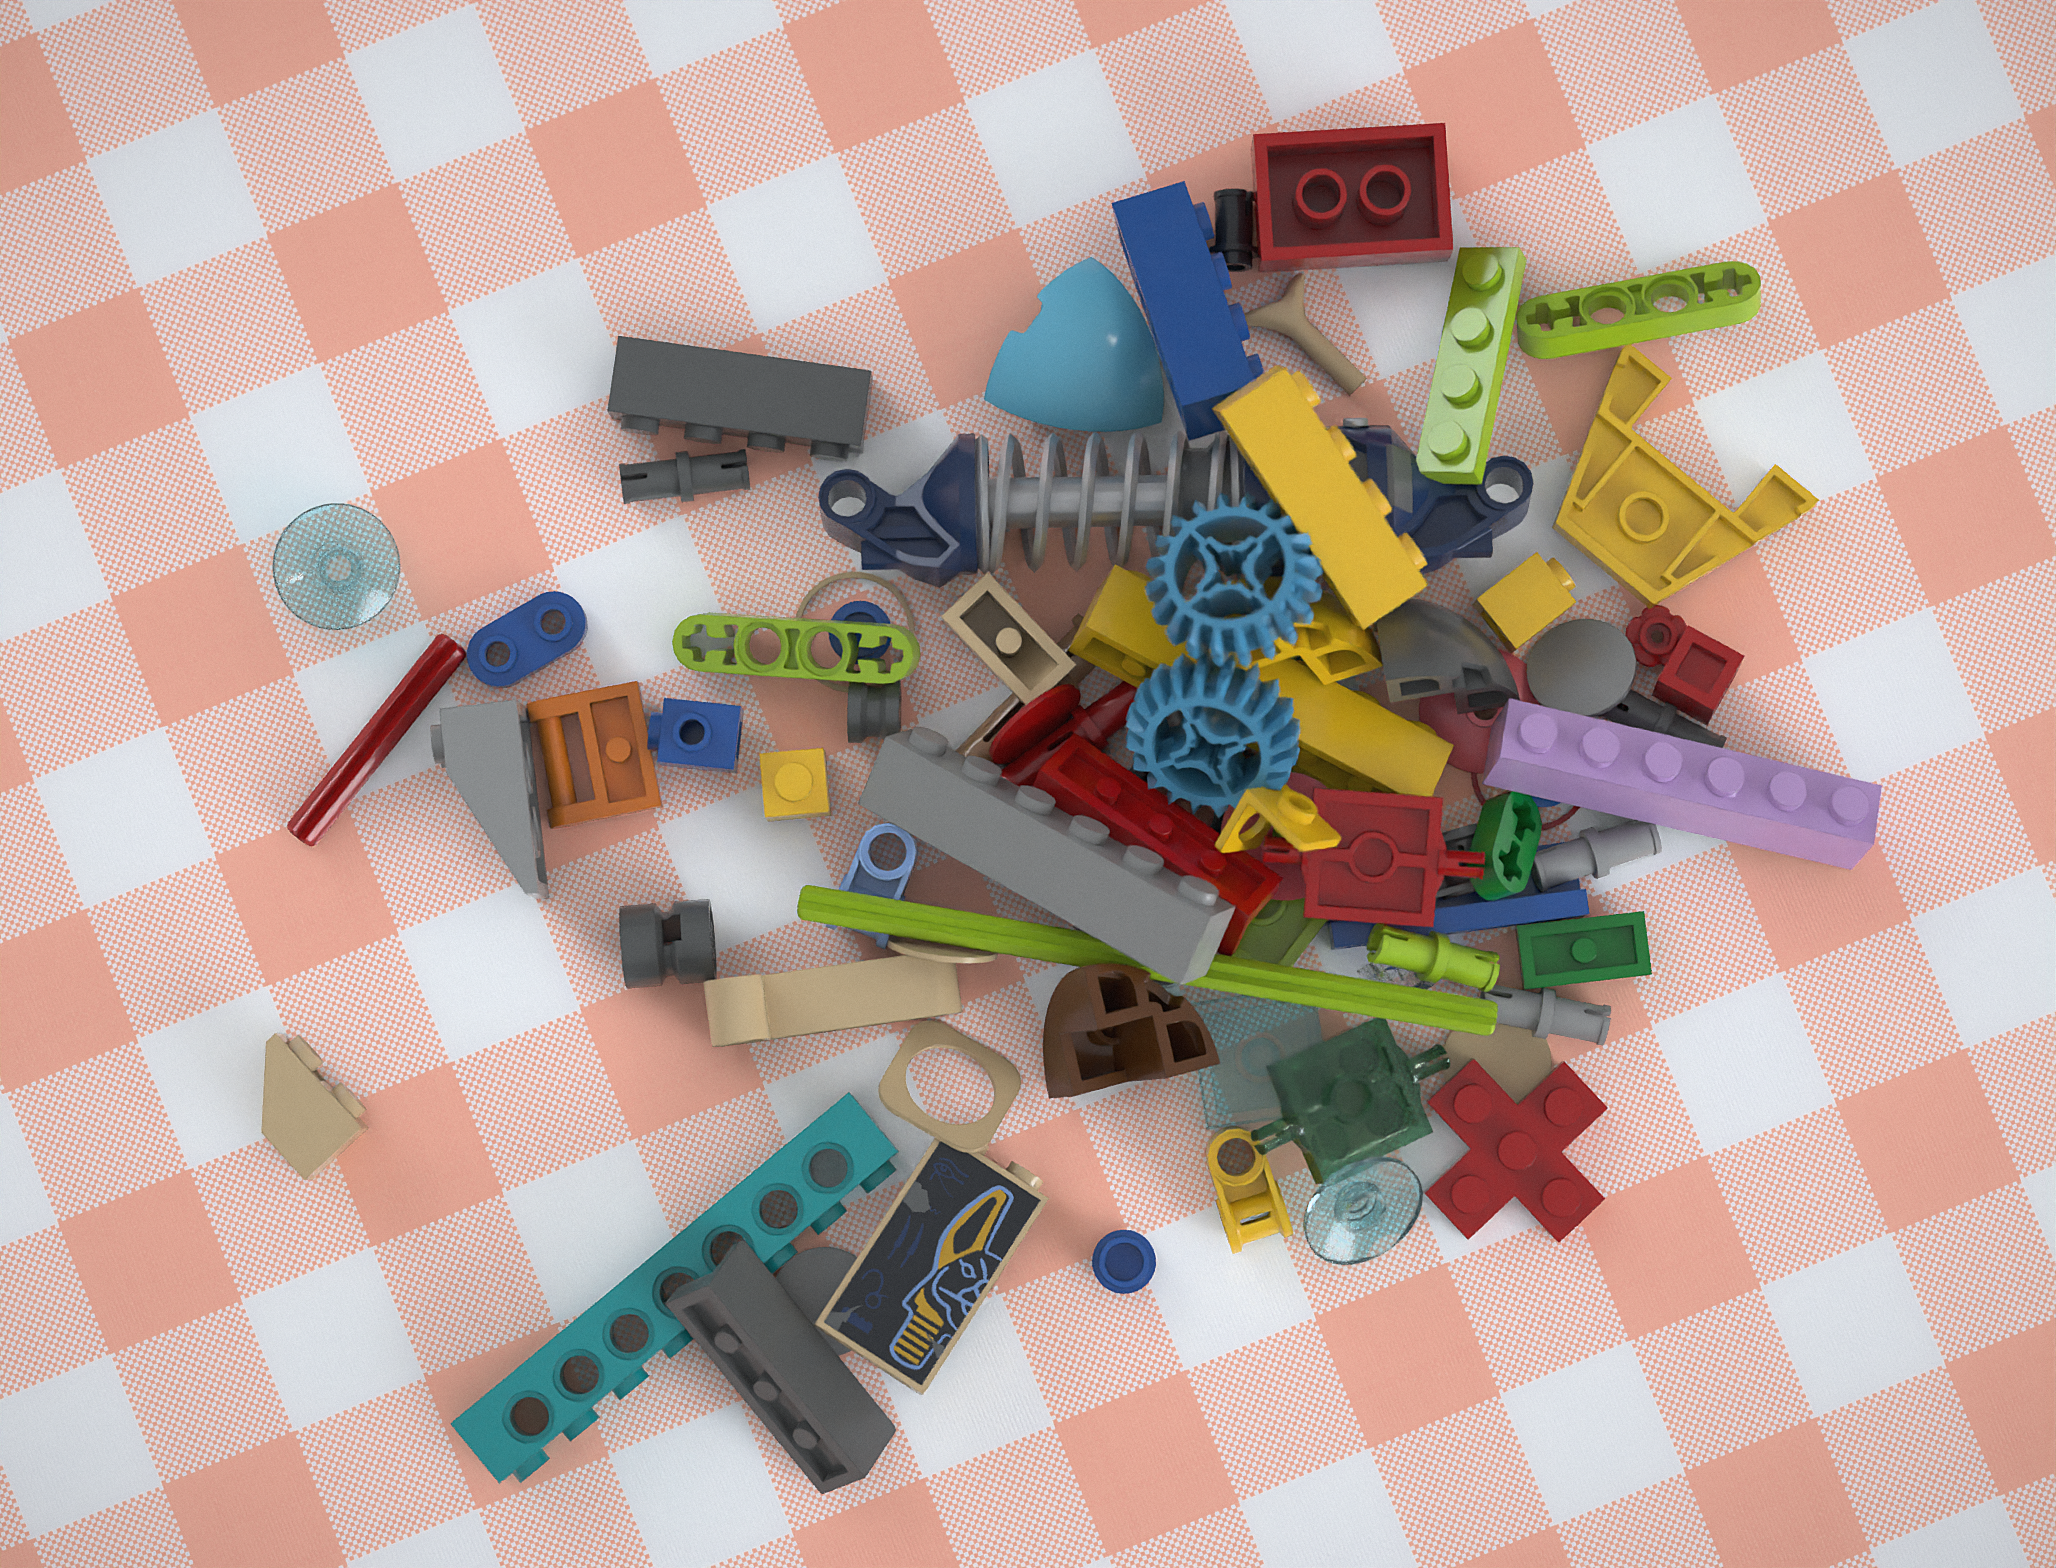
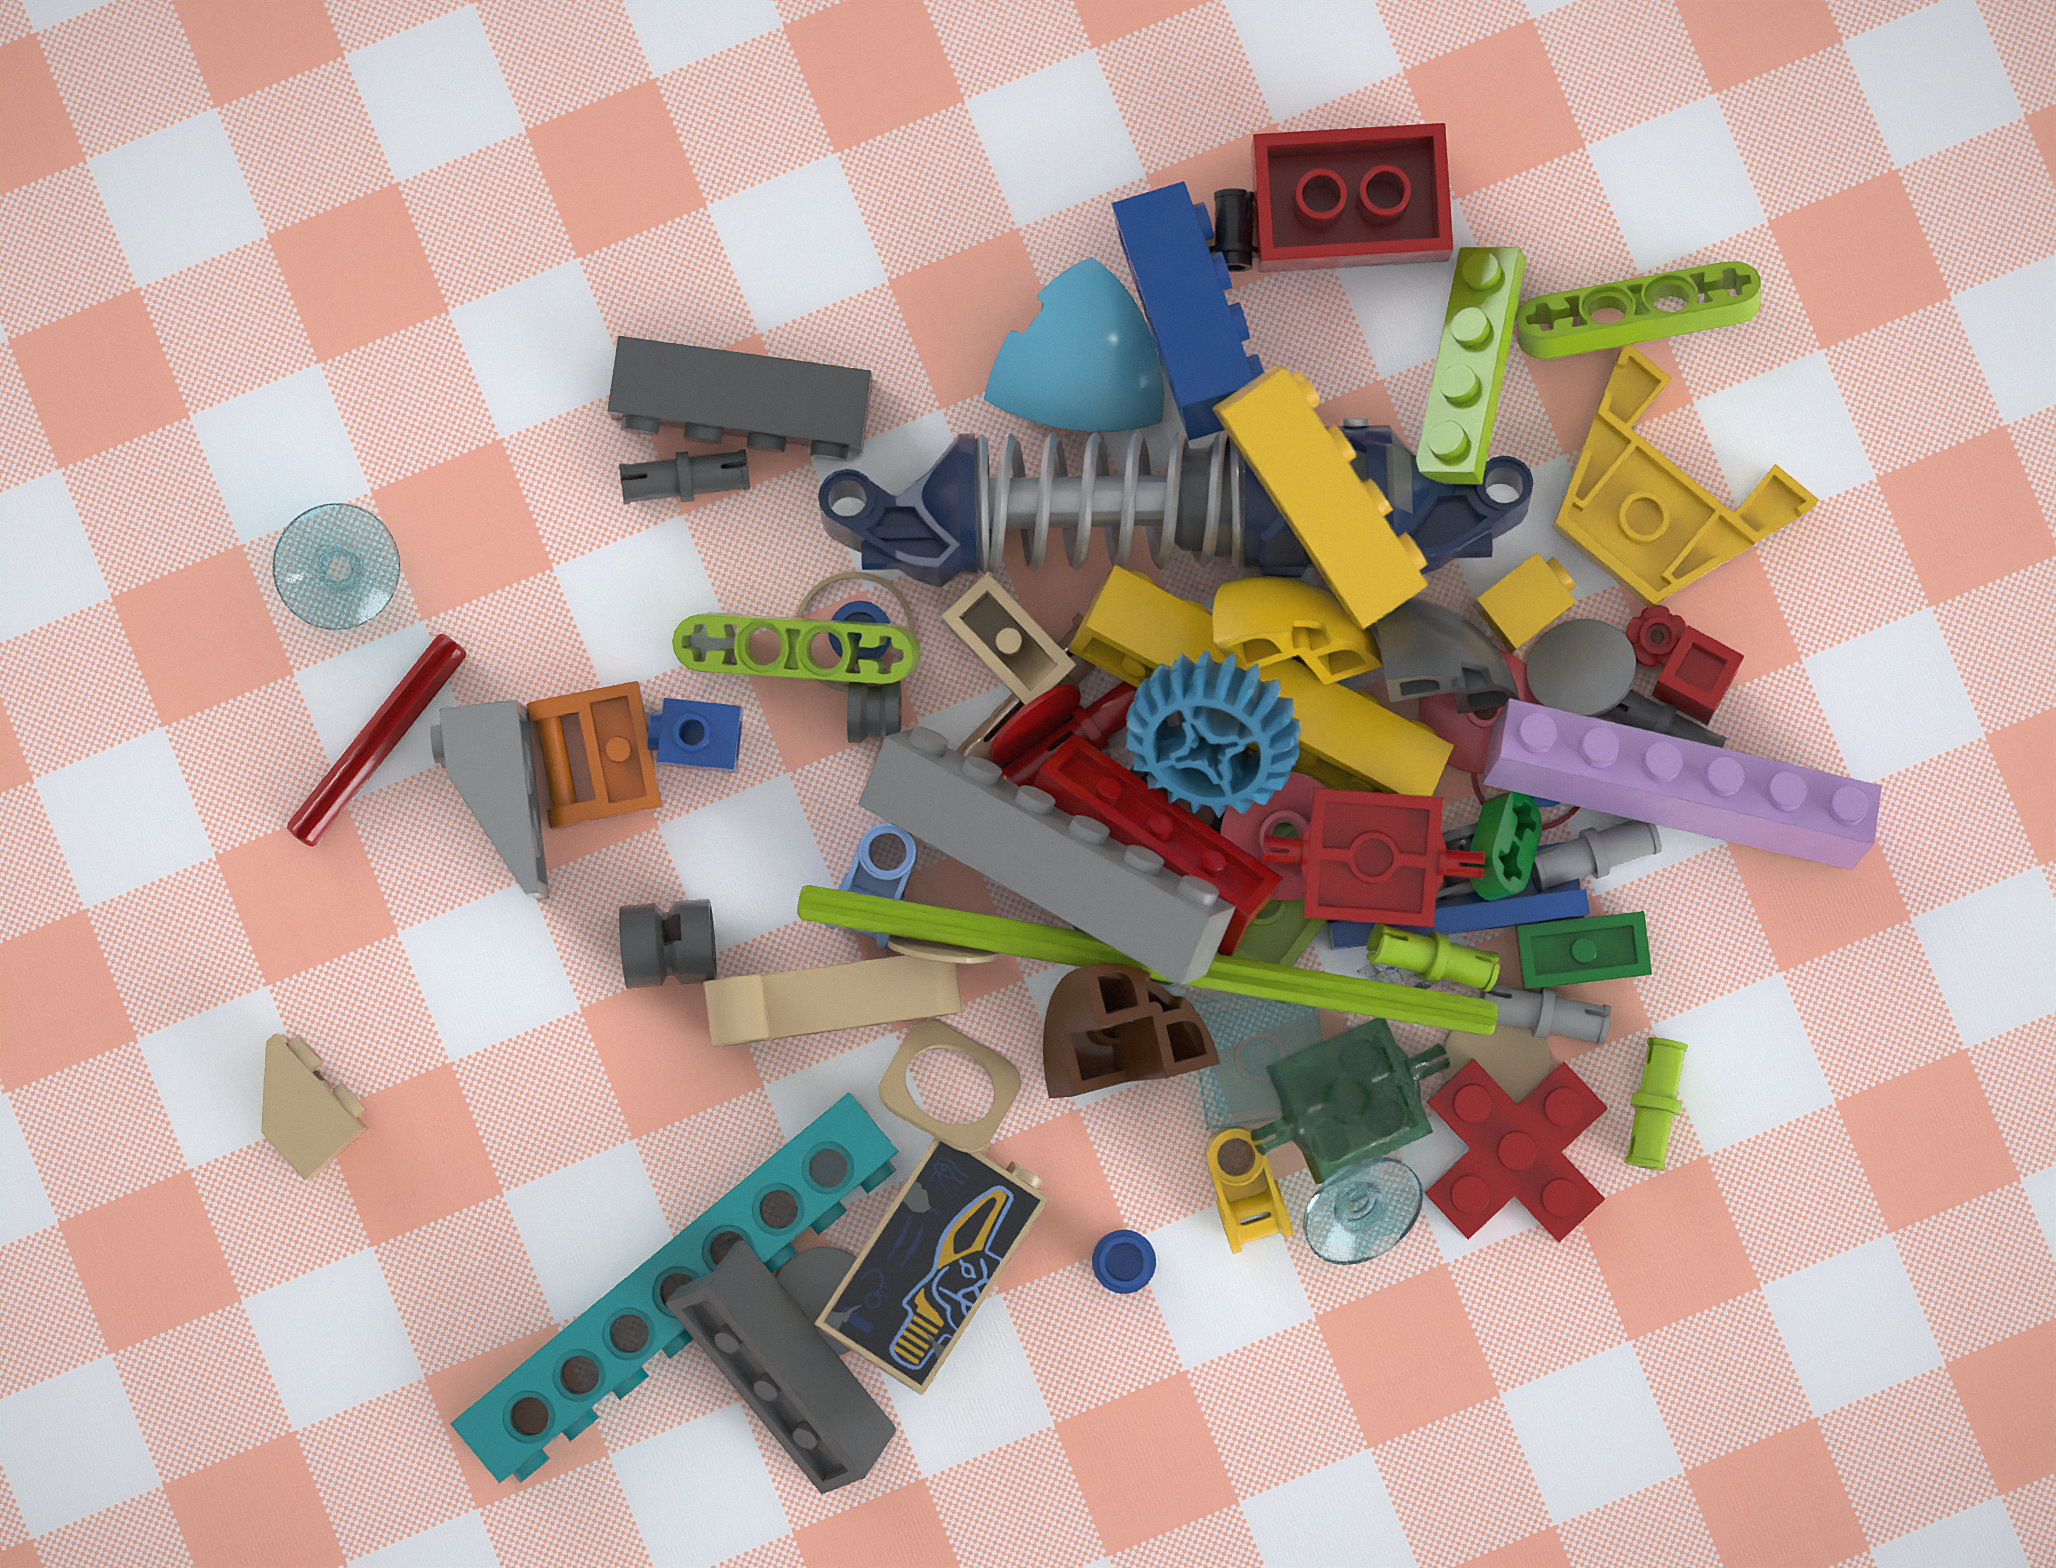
blue plate [467,591,588,688] -> none
yellow brick [759,748,832,822] -> none
dark azure gear [1145,492,1323,668] -> none
yellow bracket [1215,784,1341,853] -> none
tan piece [1244,273,1367,396] -> none
none -> lime pin [1624,1037,1688,1171]

